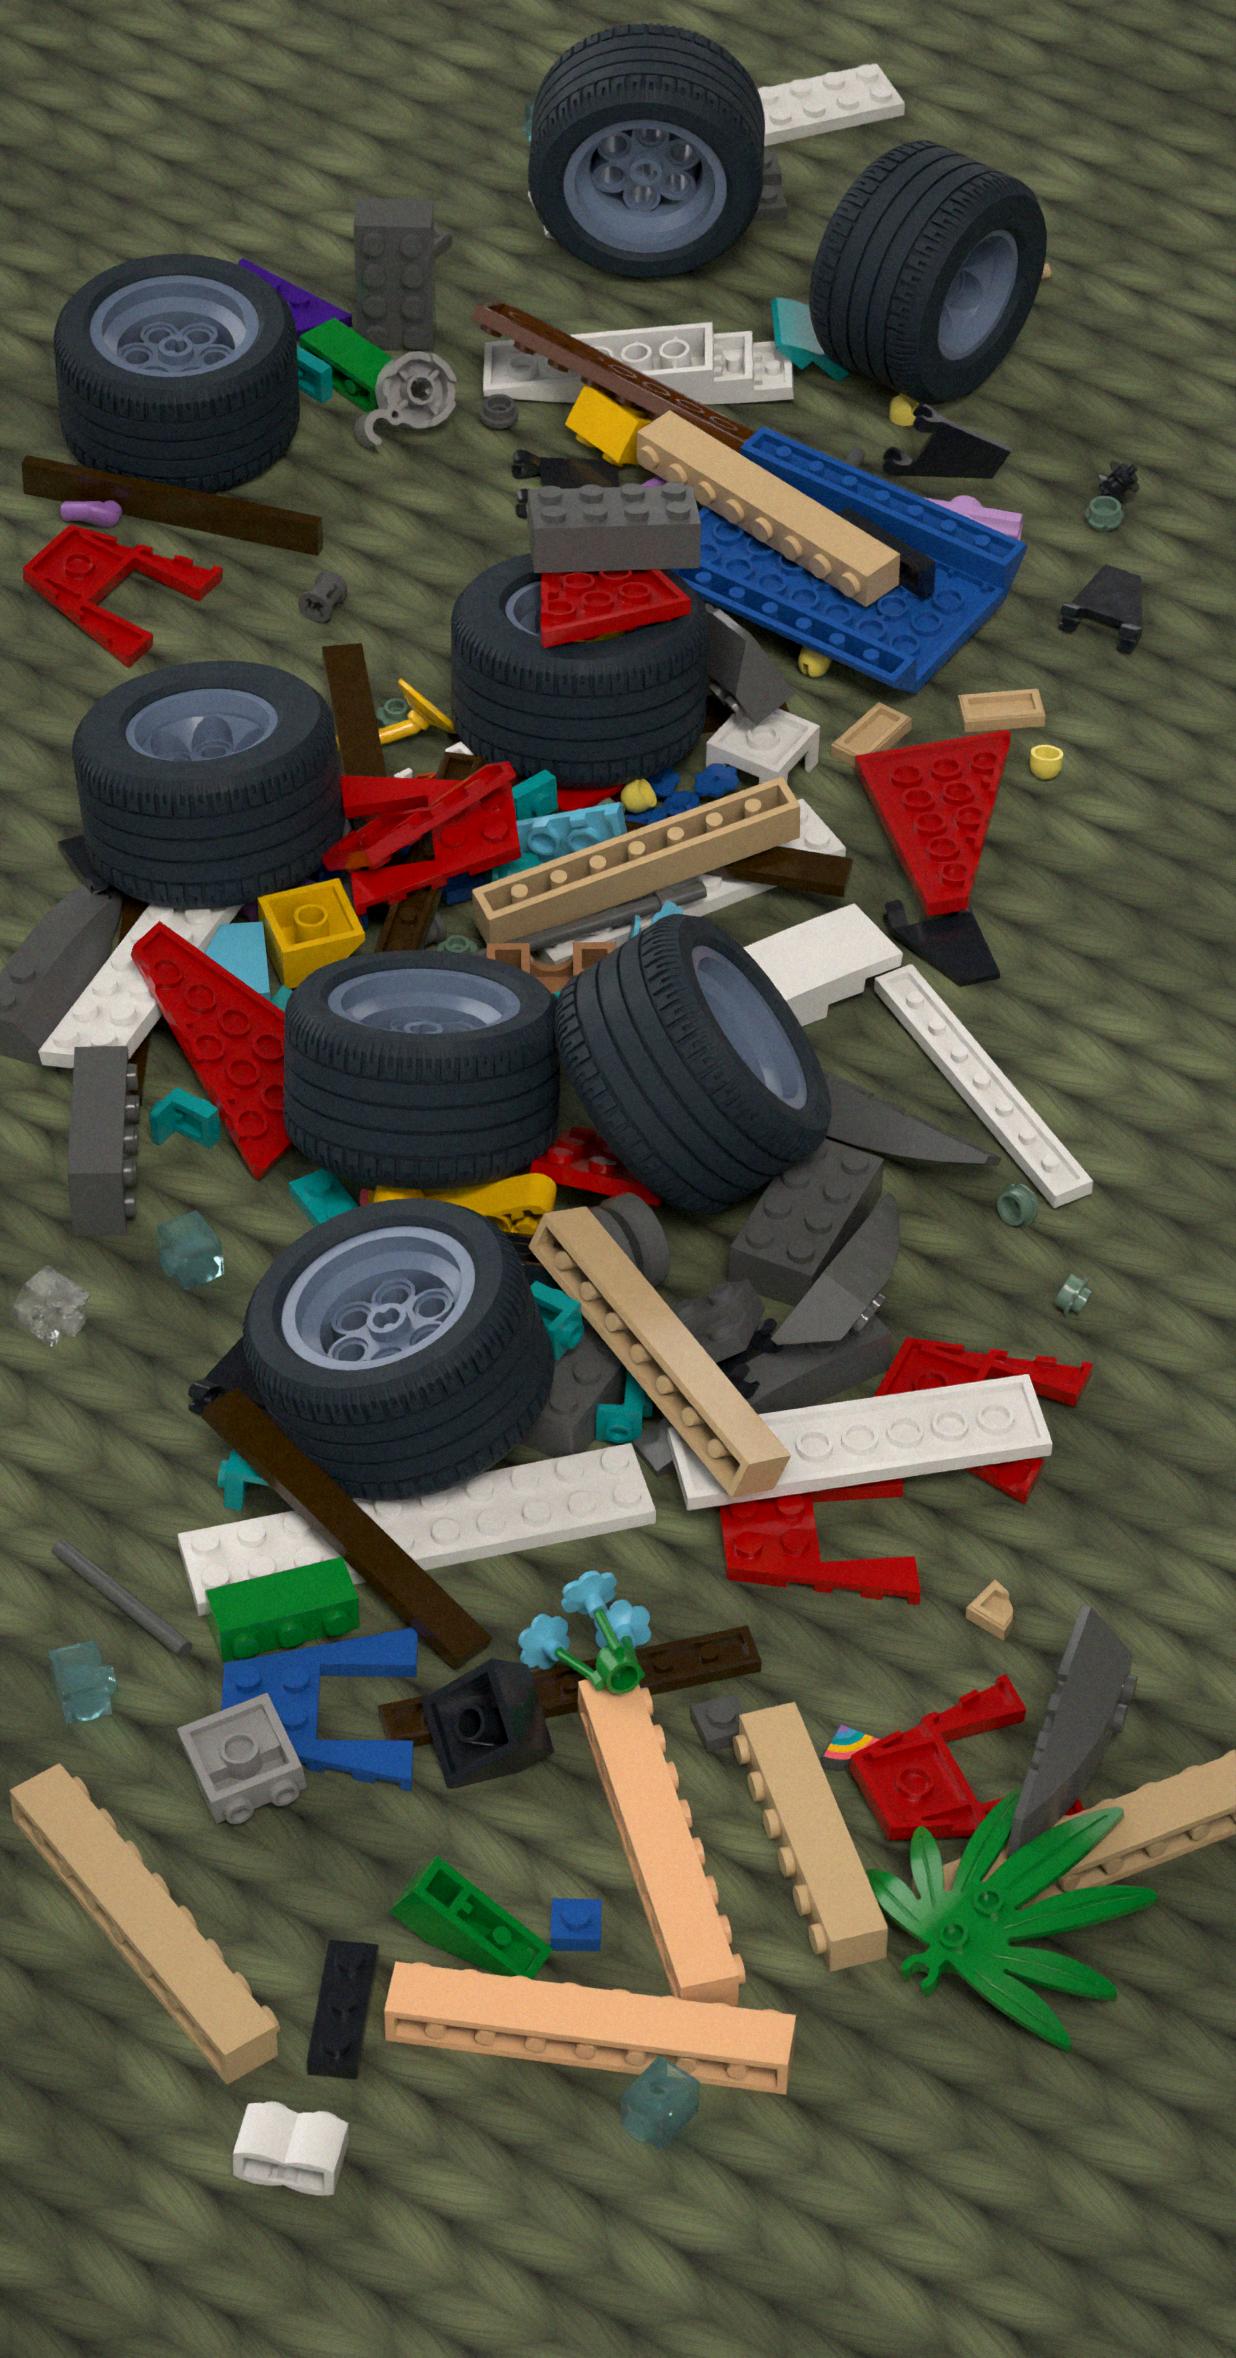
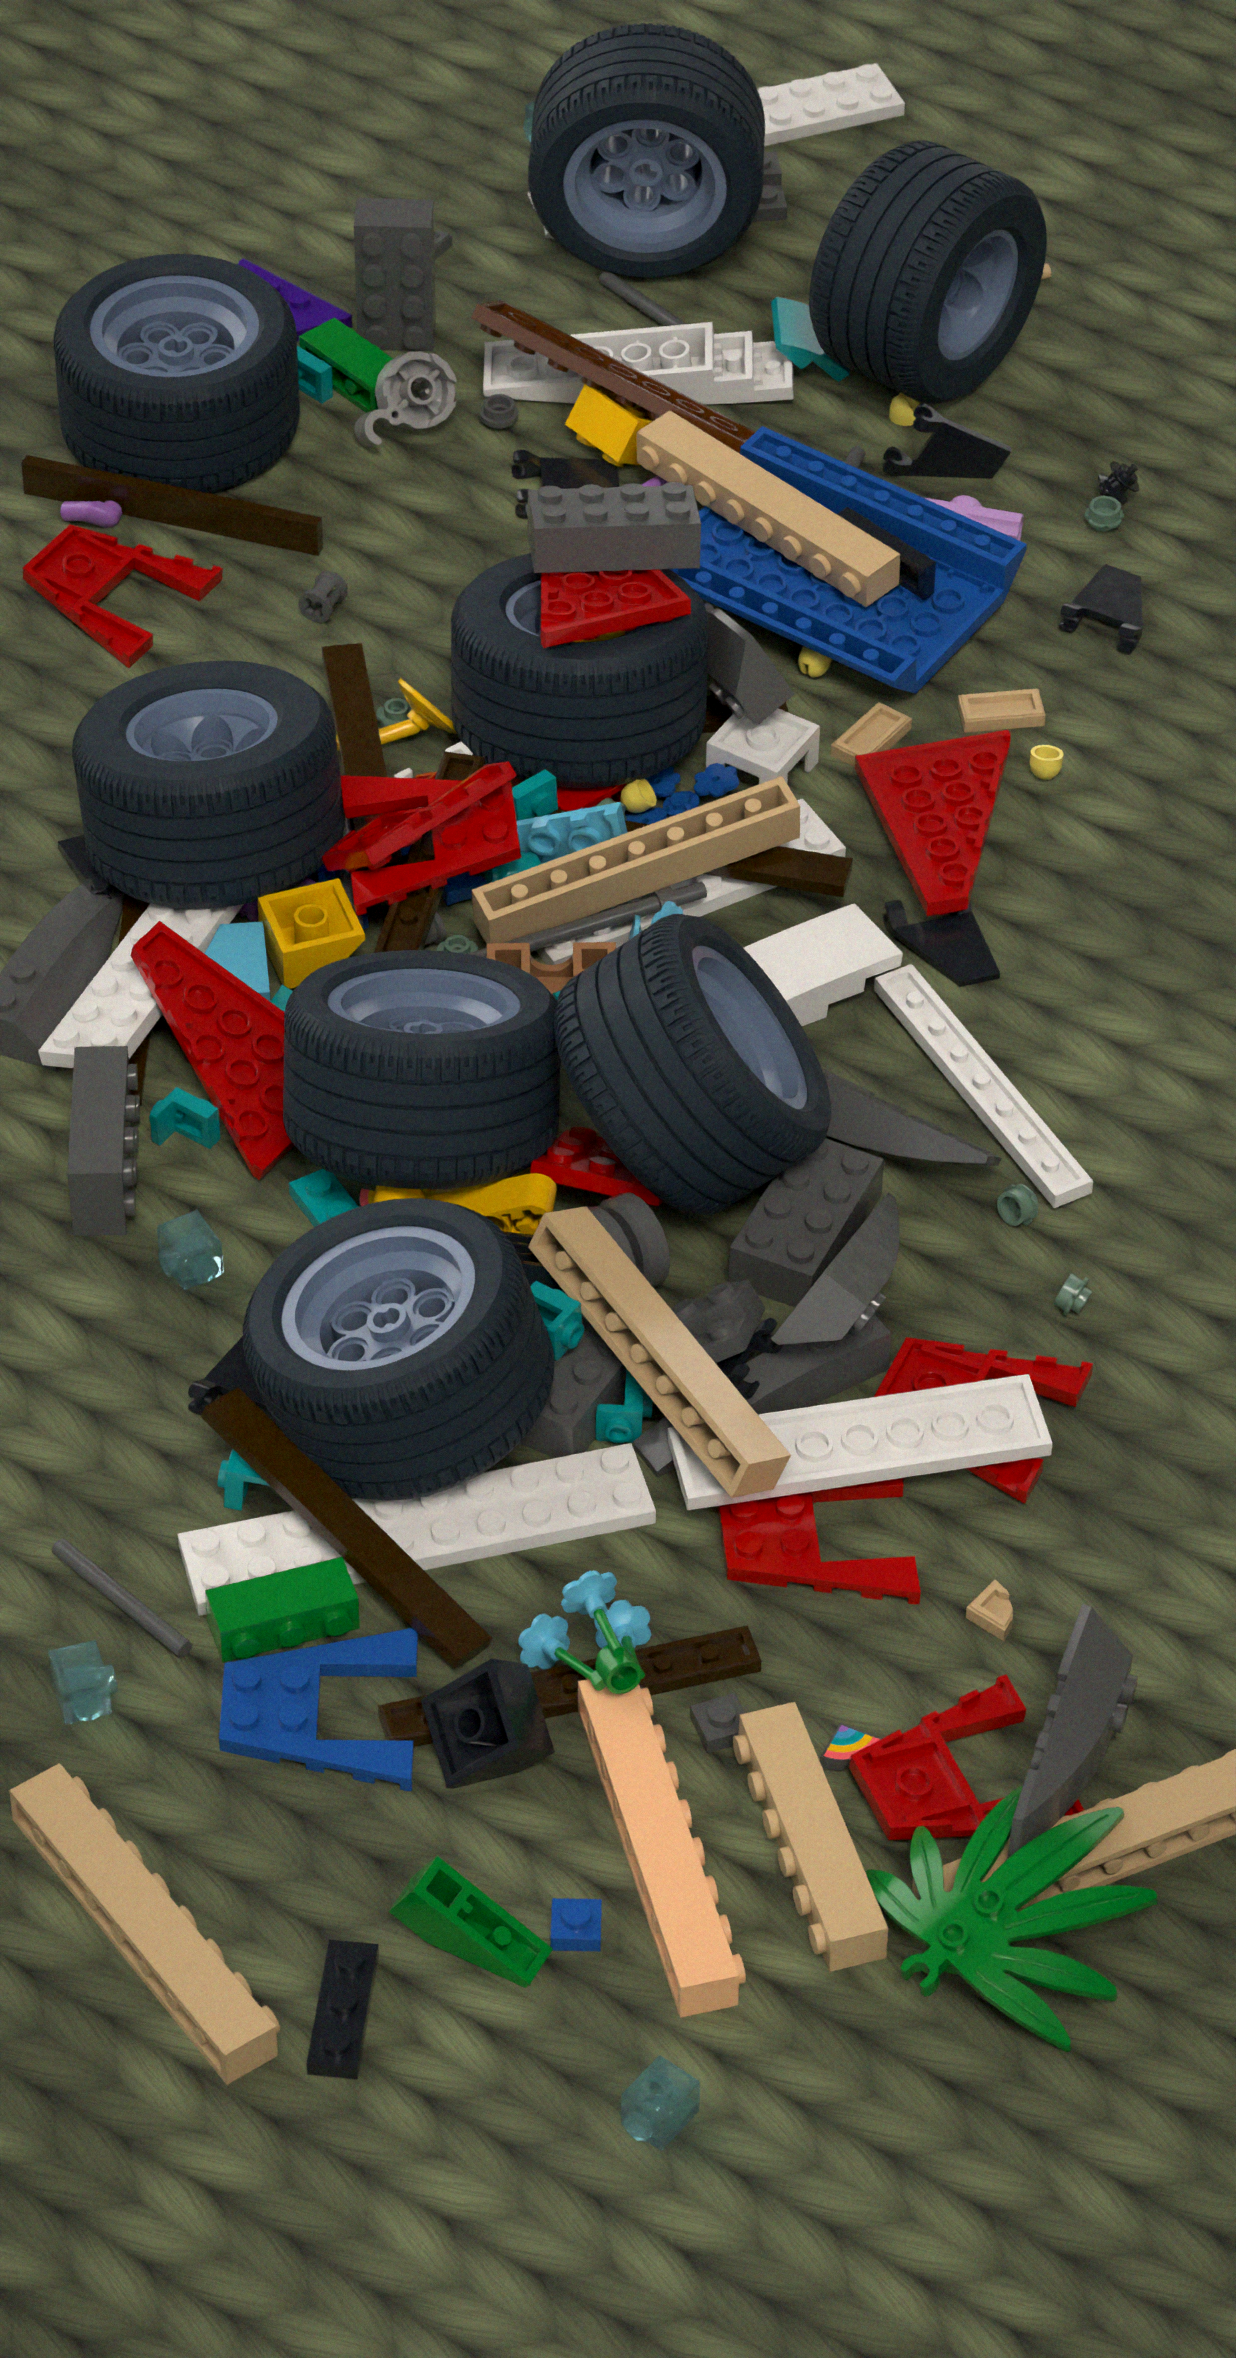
clear brick [9,1265,91,1347] -> none
light grey plate [177,1693,307,1824] -> none
white brick [233,2102,348,2196] -> none
light nougat brick [384,1962,796,2095] -> none
none -> dark grey bar [599,271,686,326]

